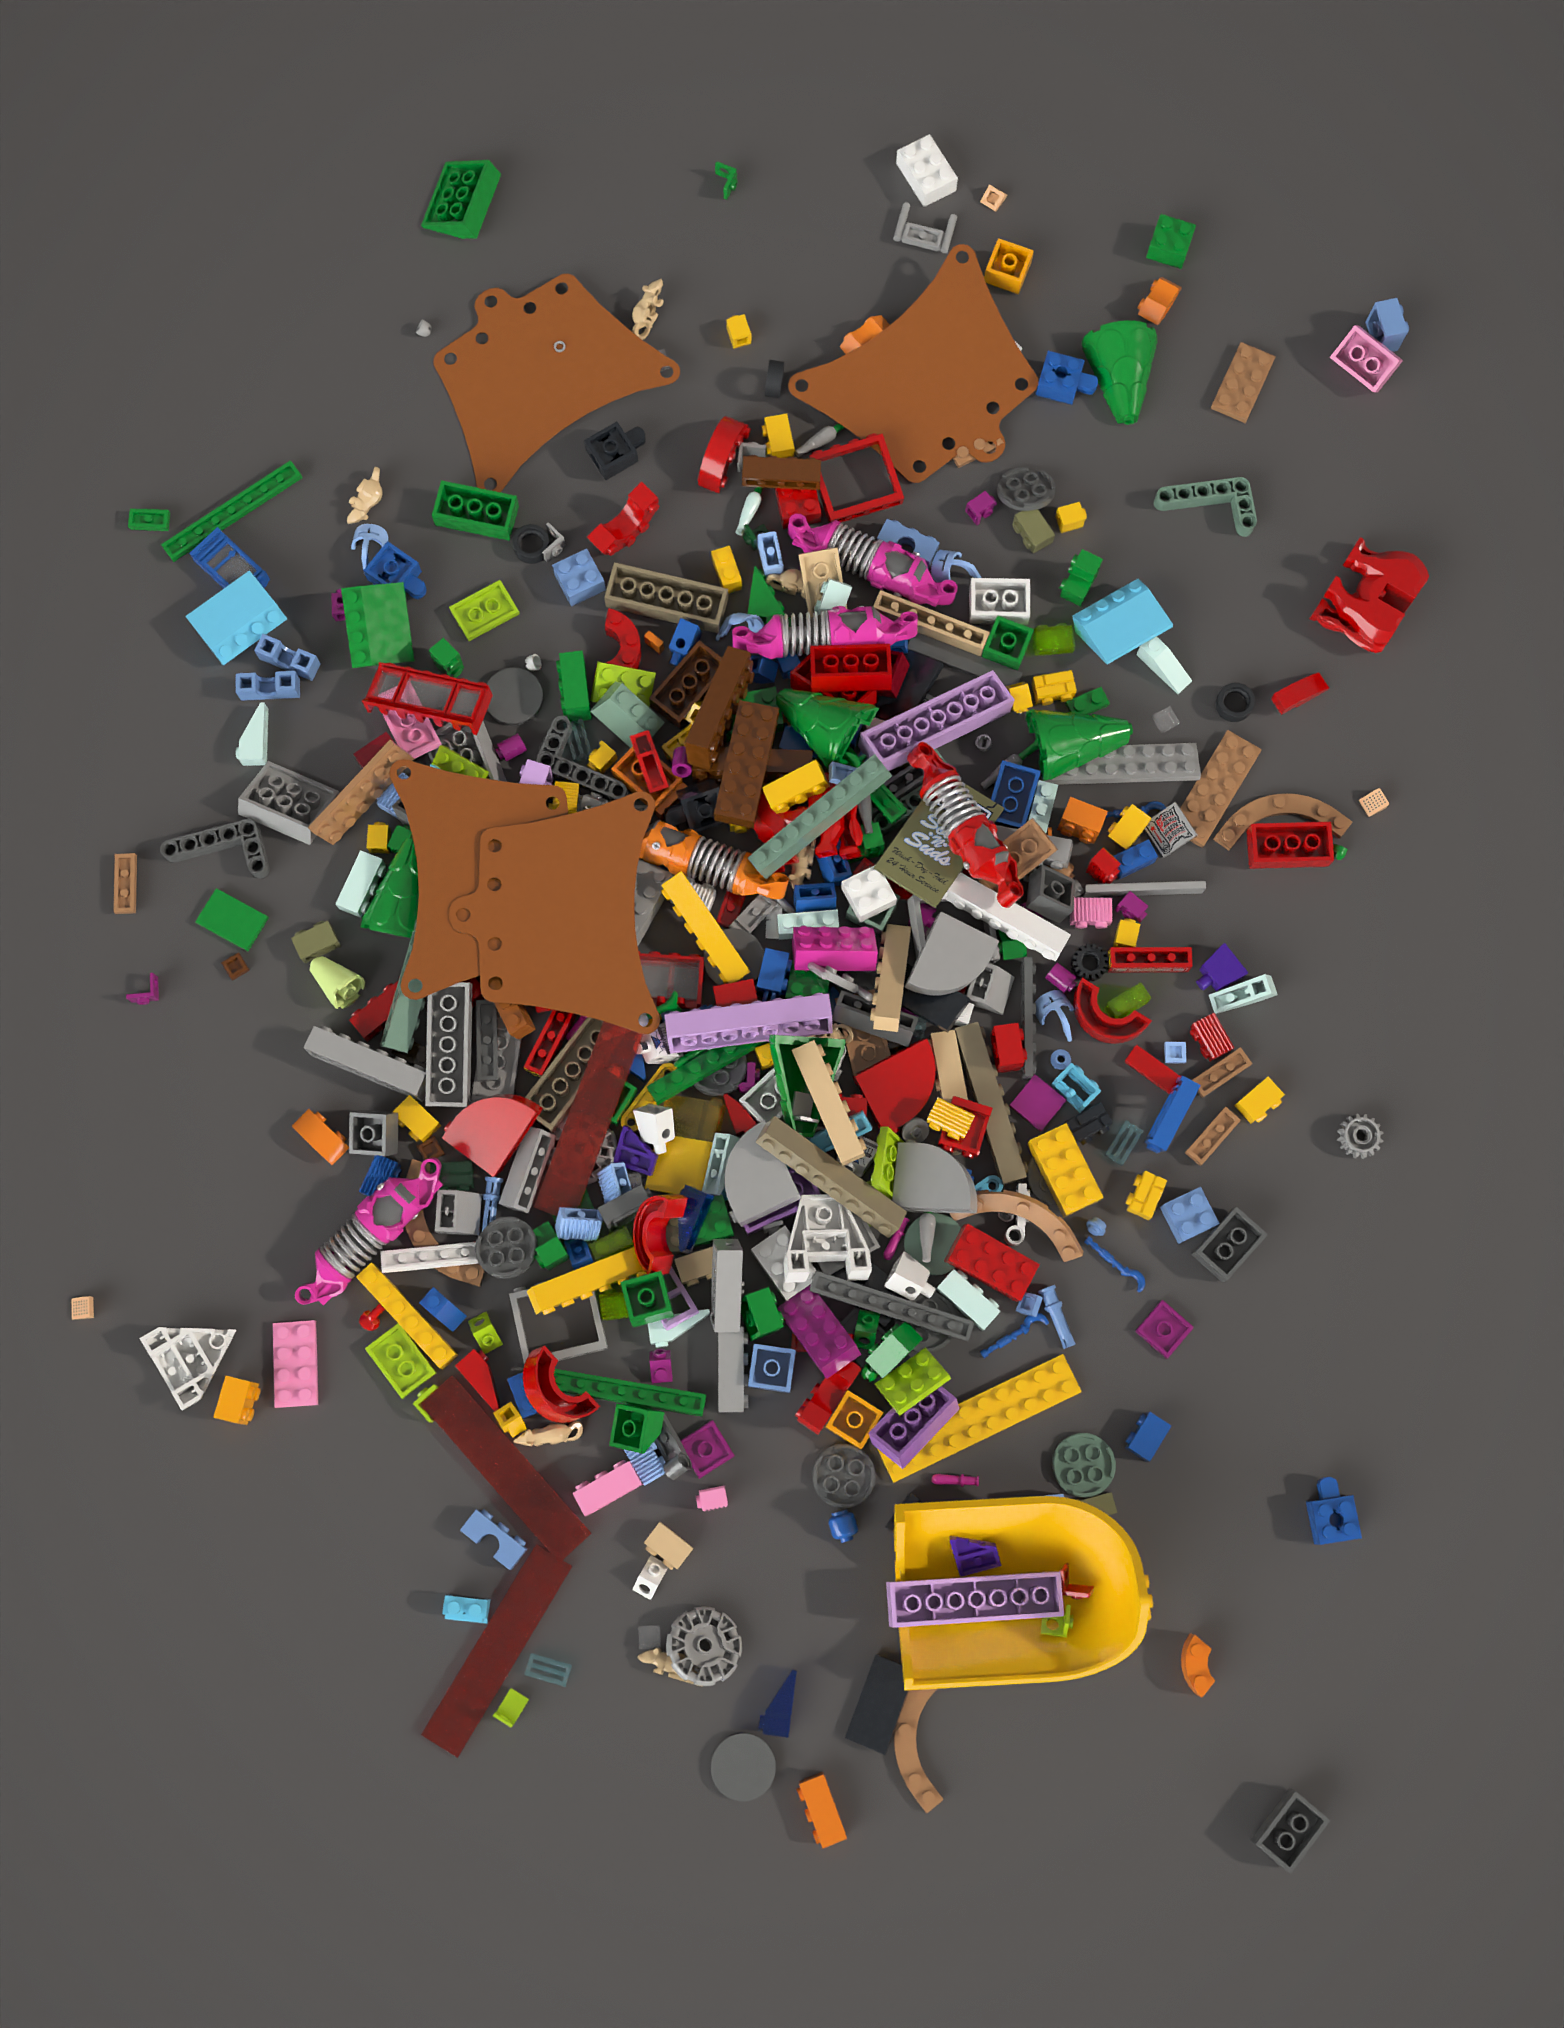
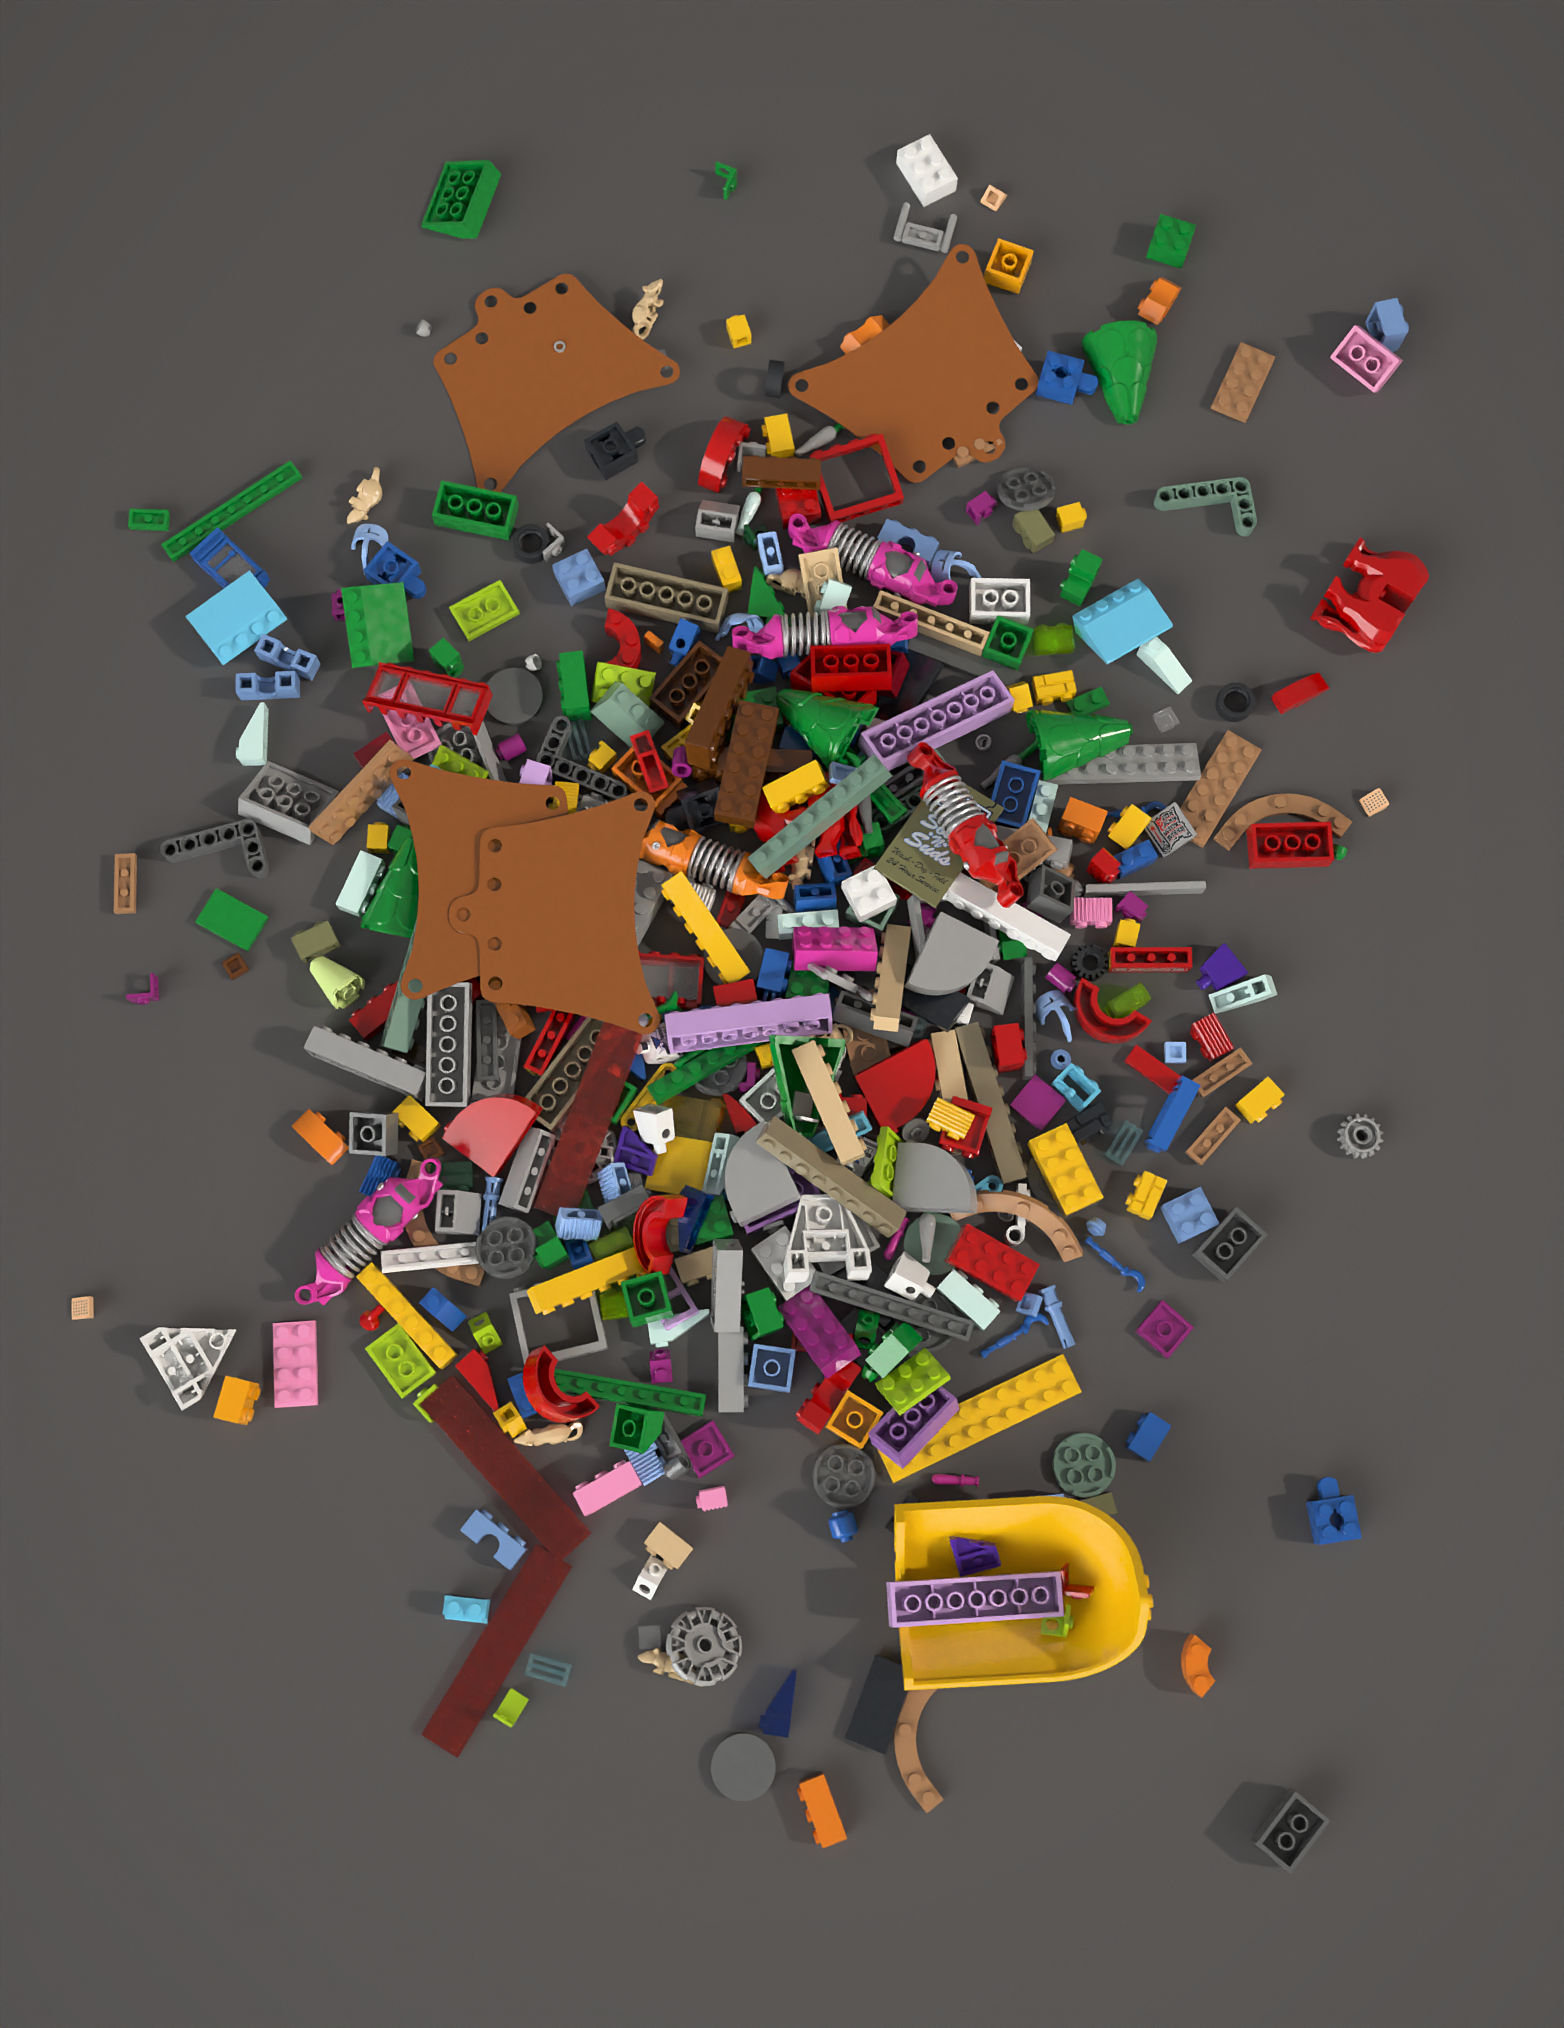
none -> light grey slope [695,500,740,543]

